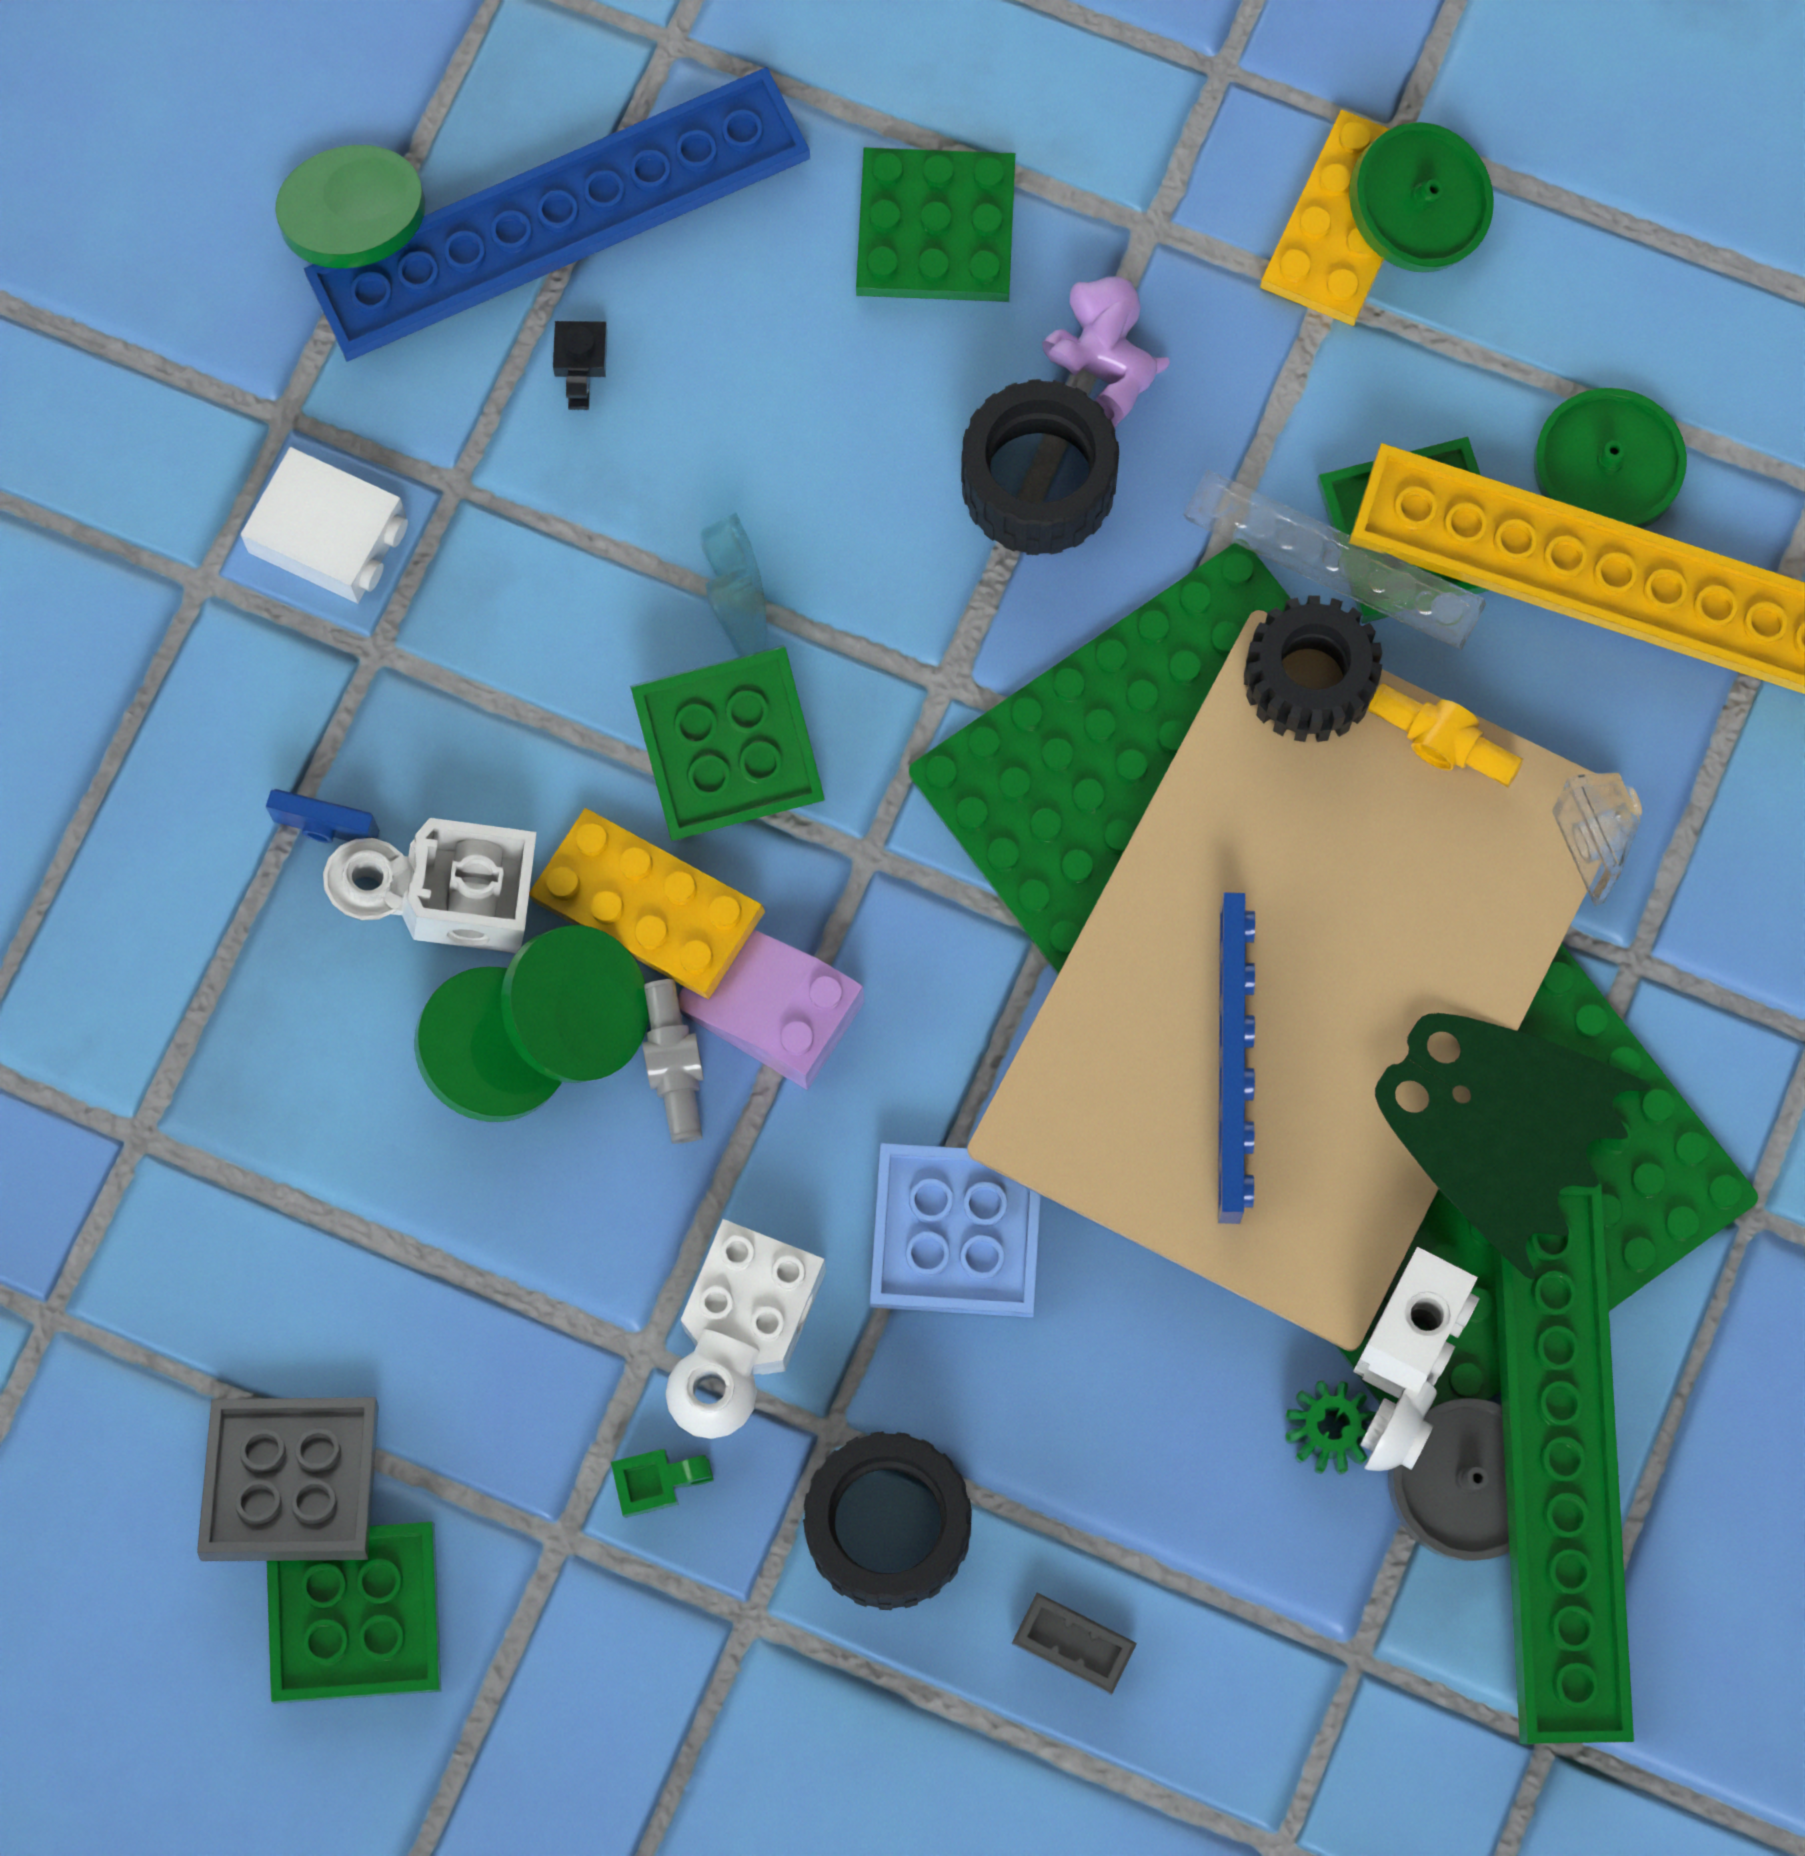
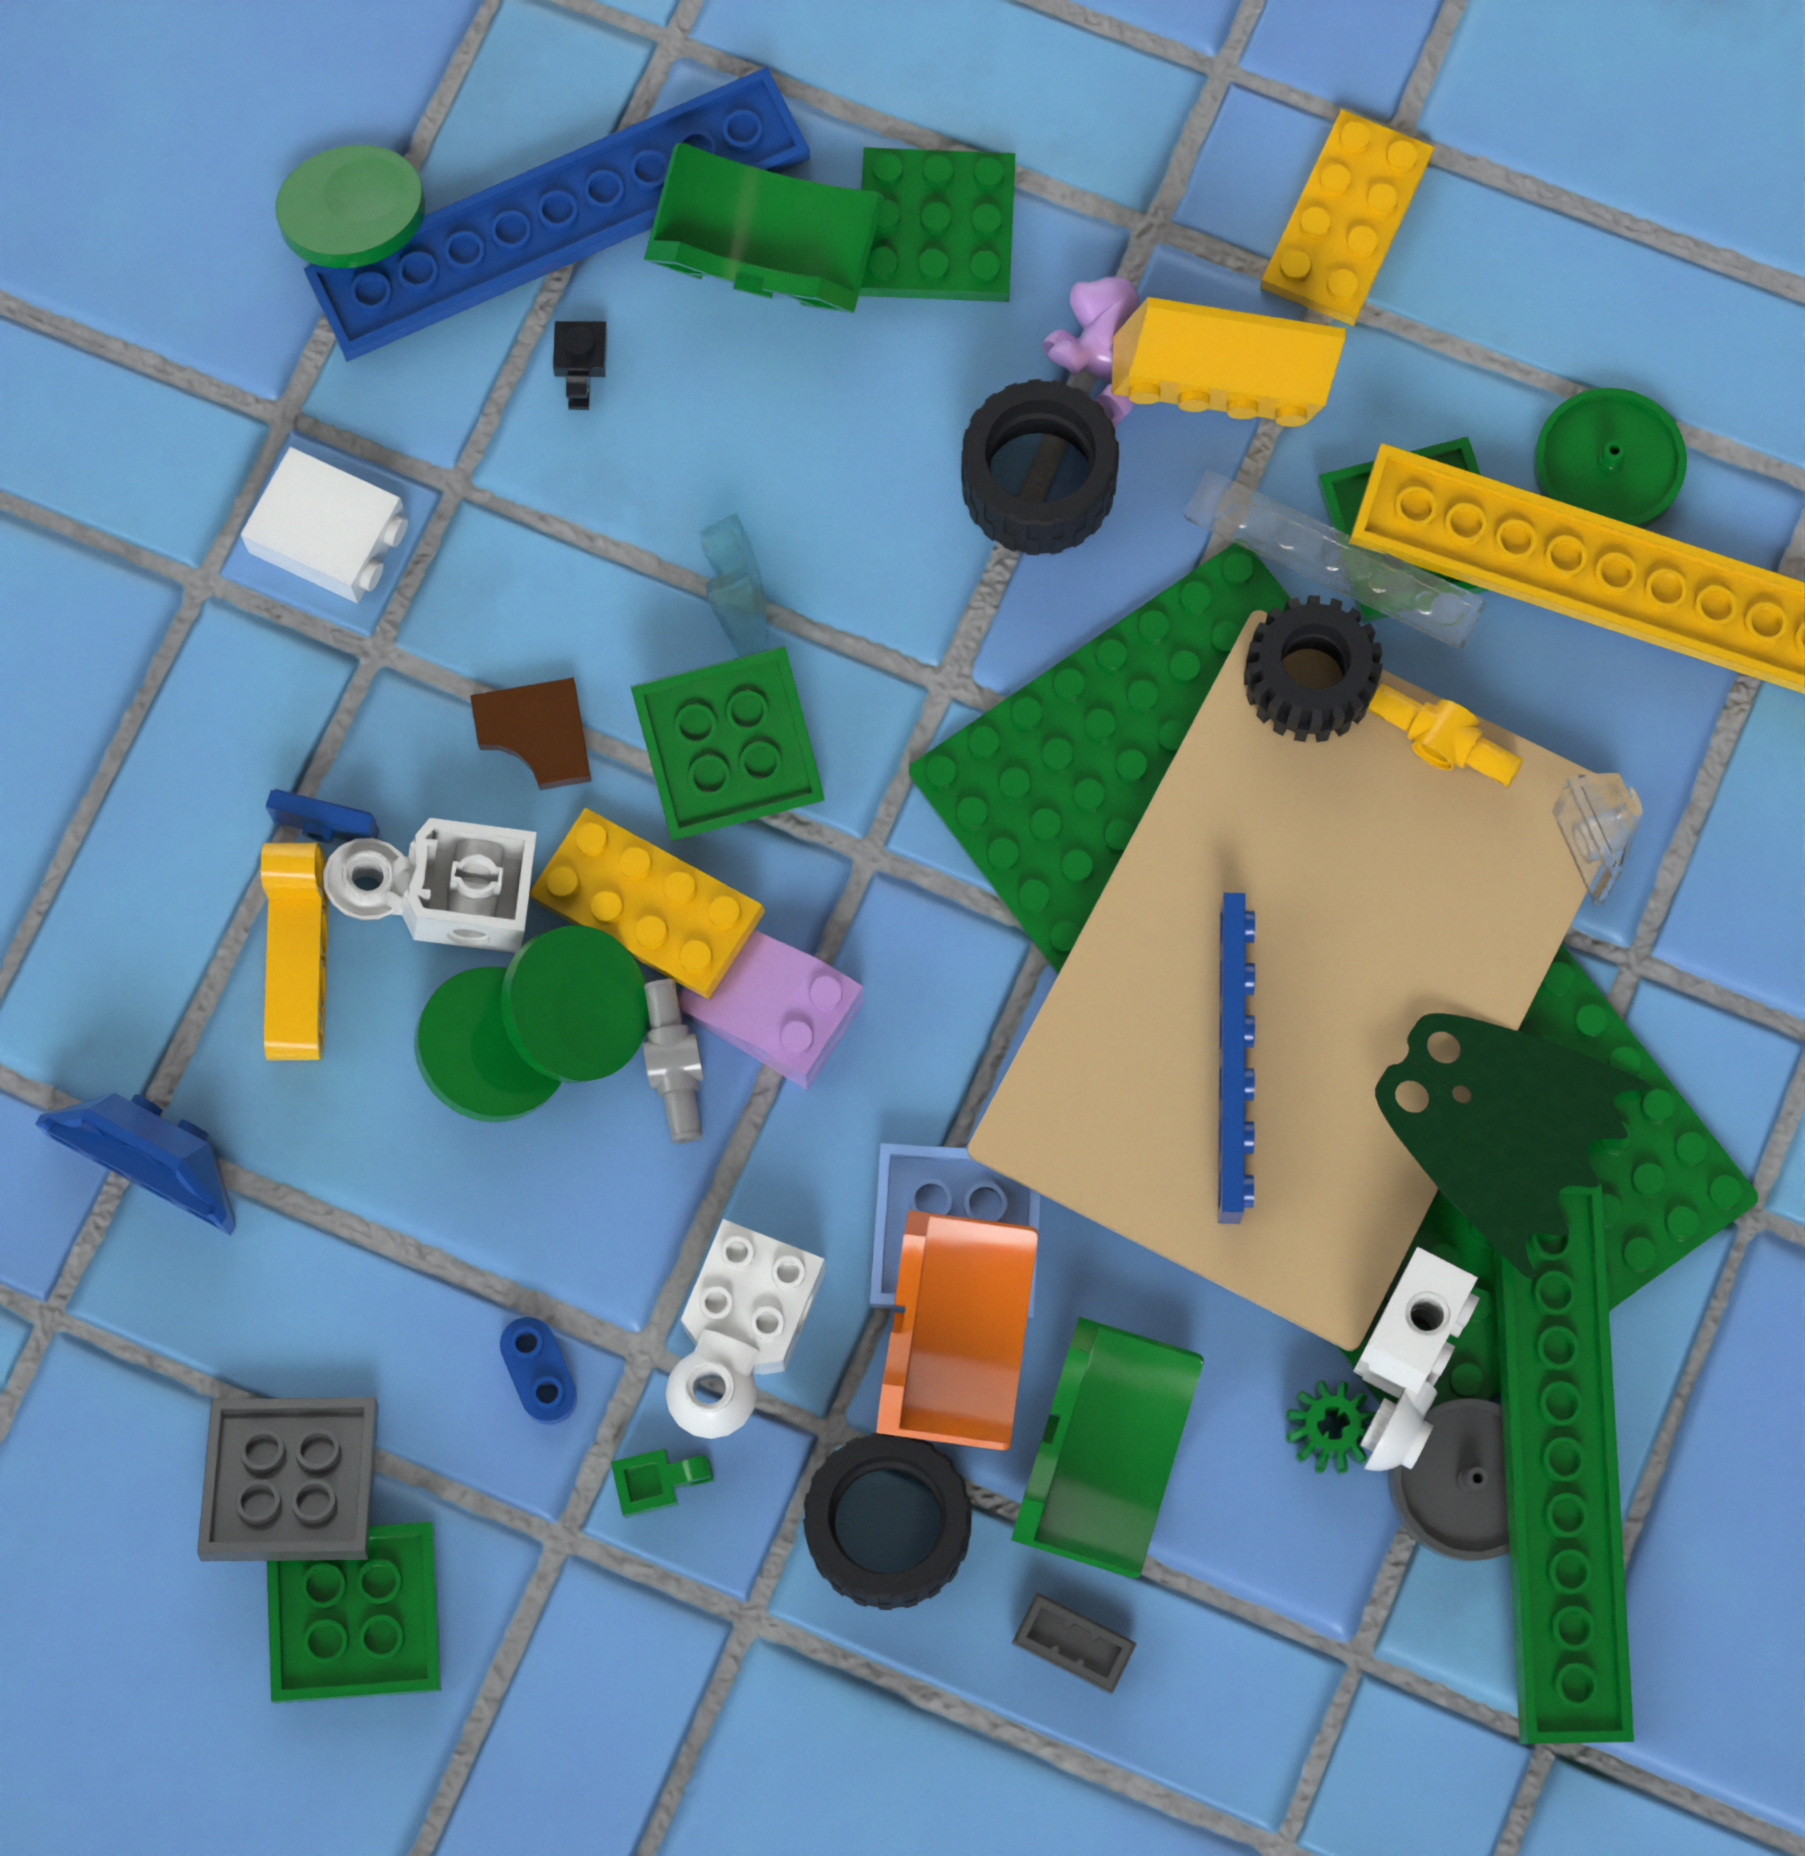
green piece [1349,122,1494,272] -> none
none -> blue wedge [35,1093,236,1236]
none -> yellow beam [261,842,329,1061]
none -> reddish brown tile [470,677,592,790]
none -> blue plate [500,1317,577,1425]
none -> green panel [644,143,884,313]
none -> orange panel [876,1210,1038,1450]
none -> green panel [1011,1317,1204,1579]
none -> yellow slope [1111,297,1346,427]

